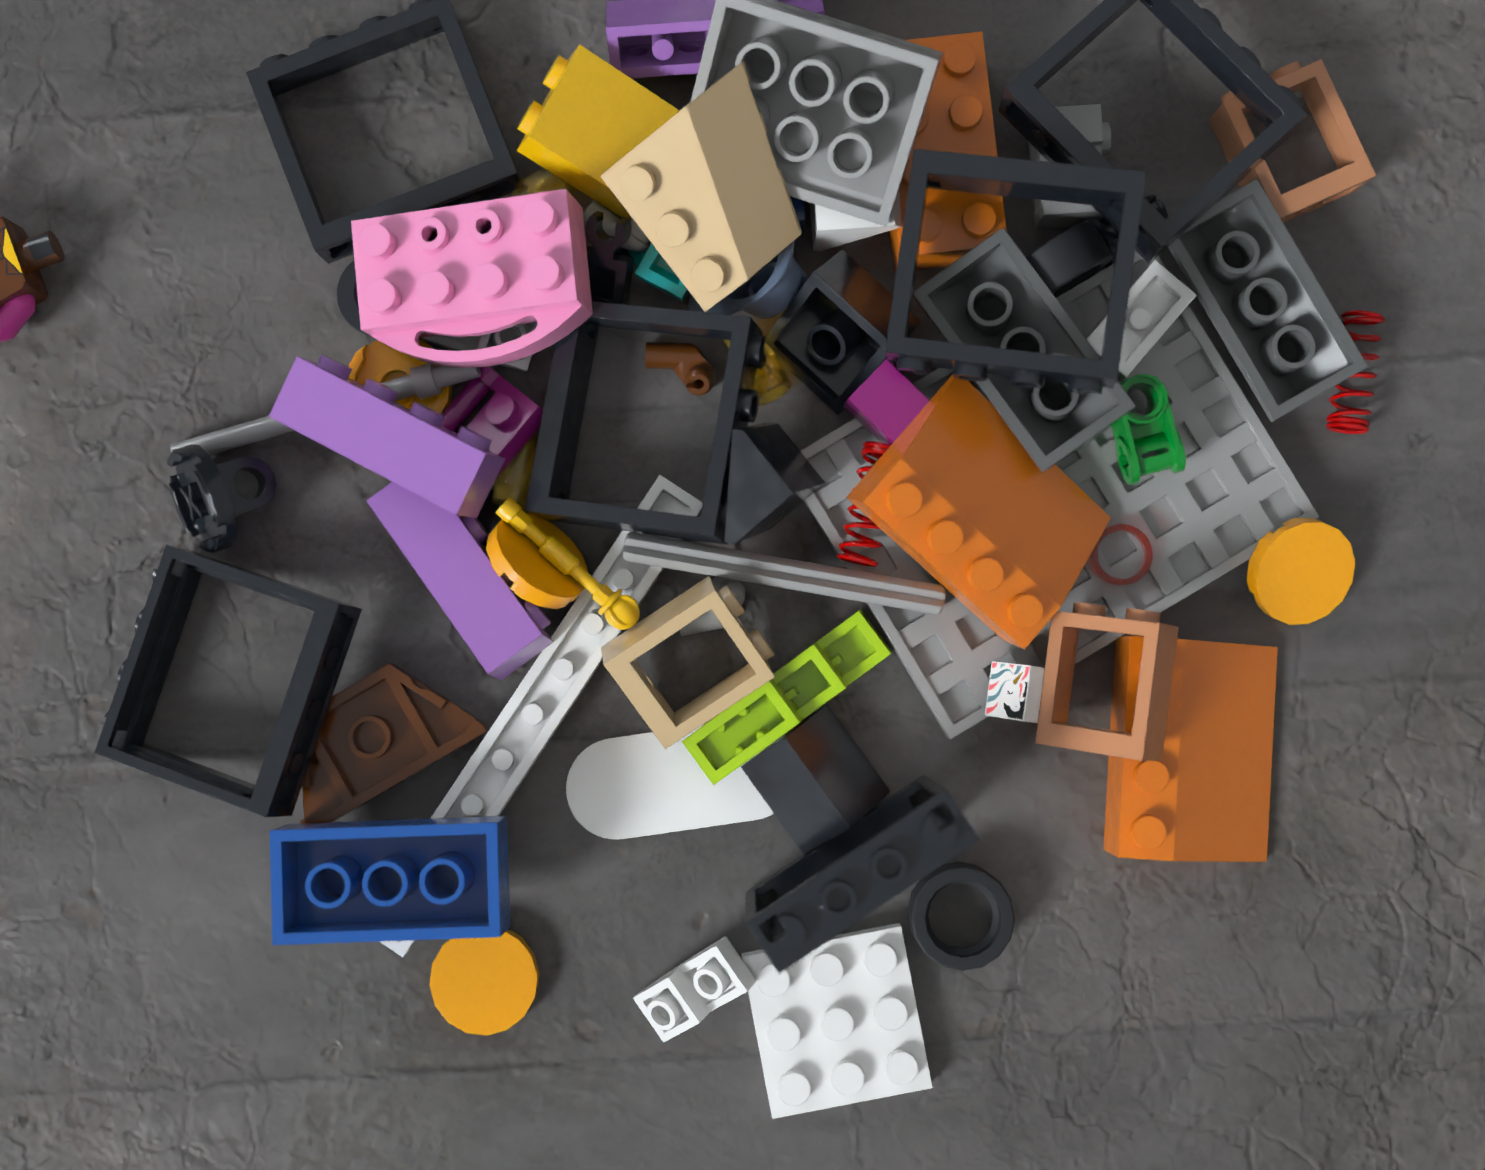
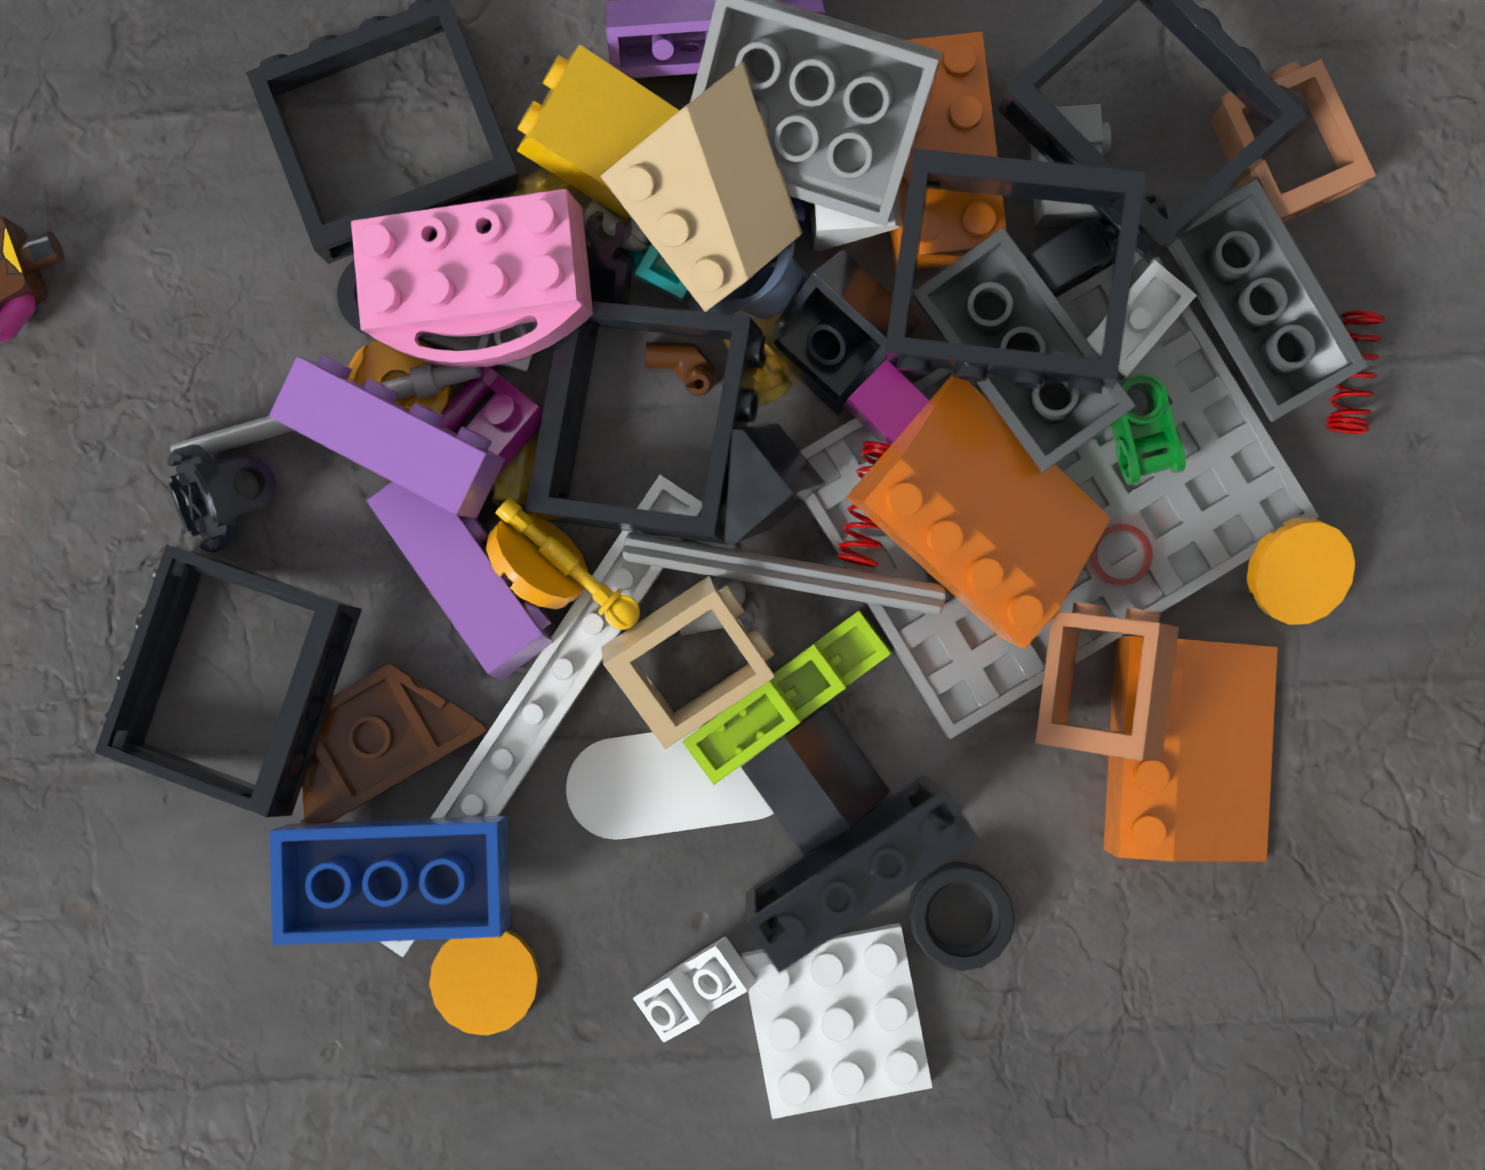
tile [985,661,1045,723] -> none

